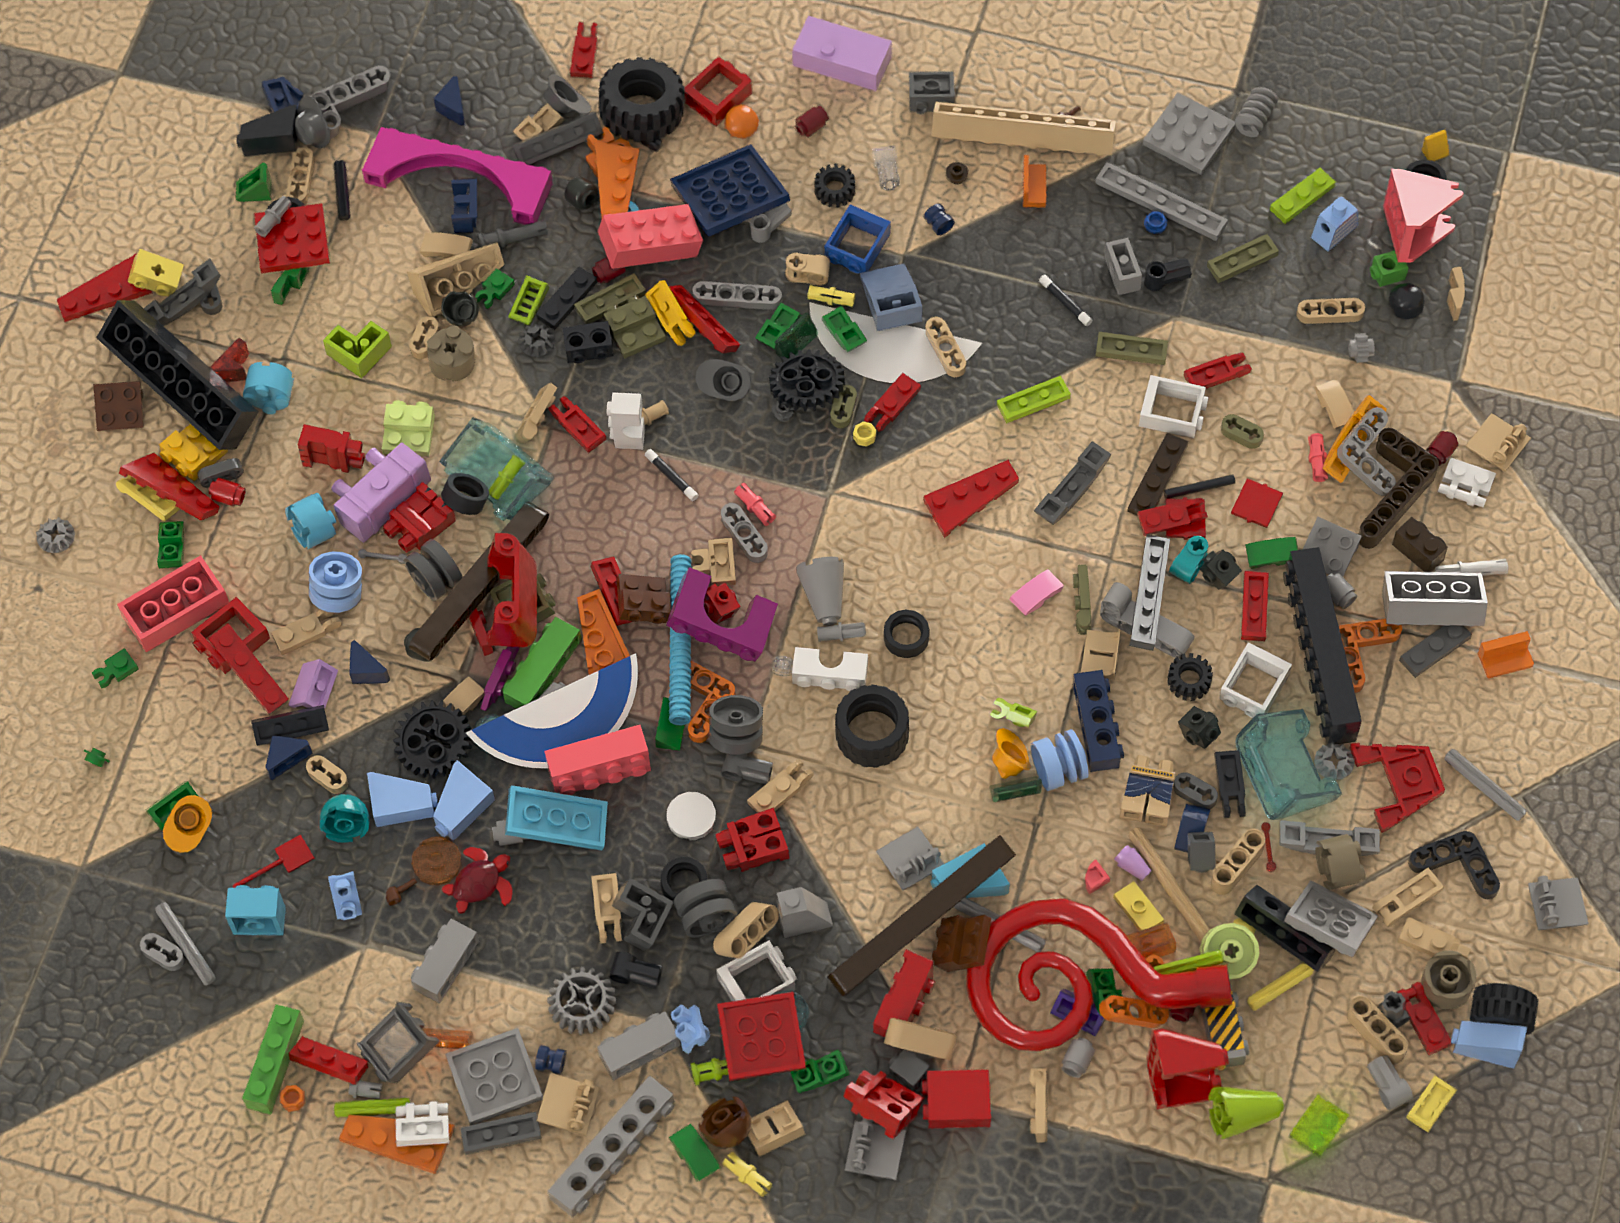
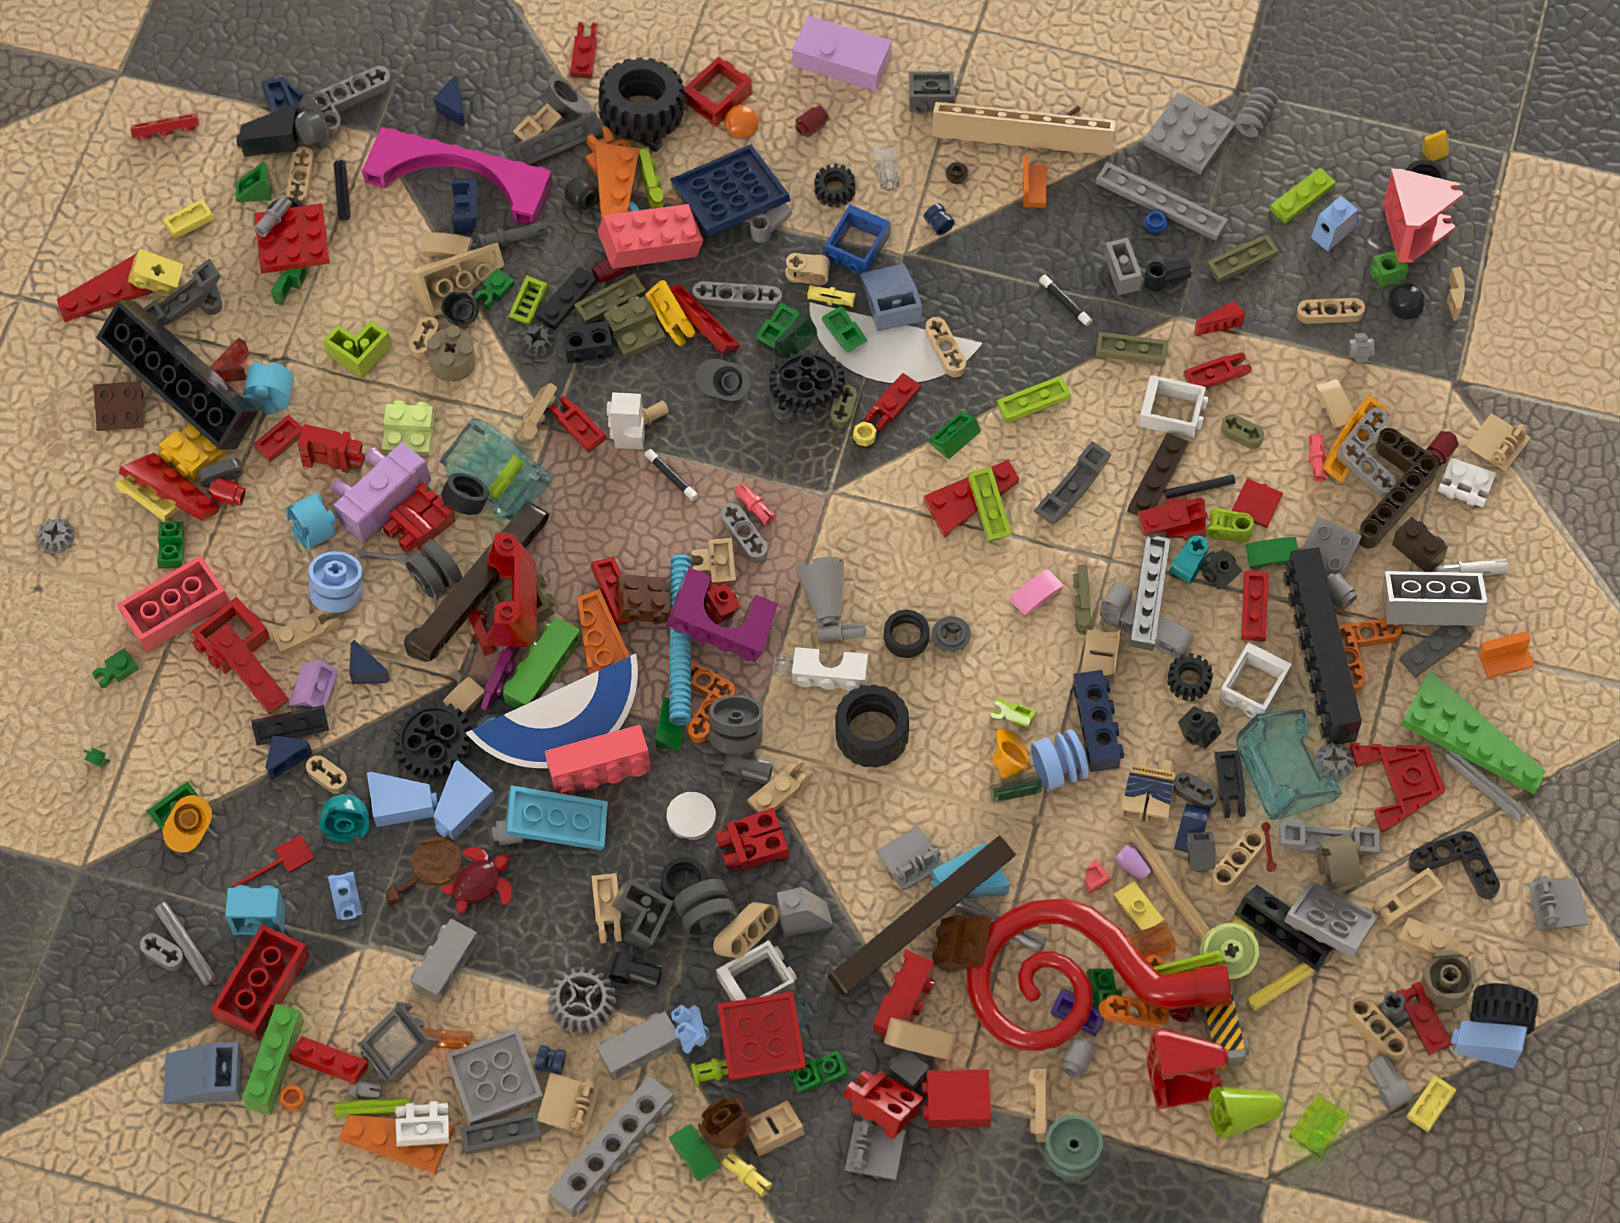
none -> red plate [130,113,199,140]
none -> light yellow plate [163,199,215,240]
none -> sand blue slope [163,1042,243,1104]
none -> red brick [211,924,310,1041]
none -> red plate [253,414,303,462]
none -> lime hinge [638,148,664,209]
none -> green slope [928,412,981,459]
none -> dark grey gear [932,616,971,653]
none -> lime plate [967,467,1012,542]
none -> sand green wheel [1044,1115,1103,1180]
none -> red slope [1194,301,1245,336]
none -> lime piece [1206,508,1253,543]
none -> bright green wing [1401,670,1546,794]

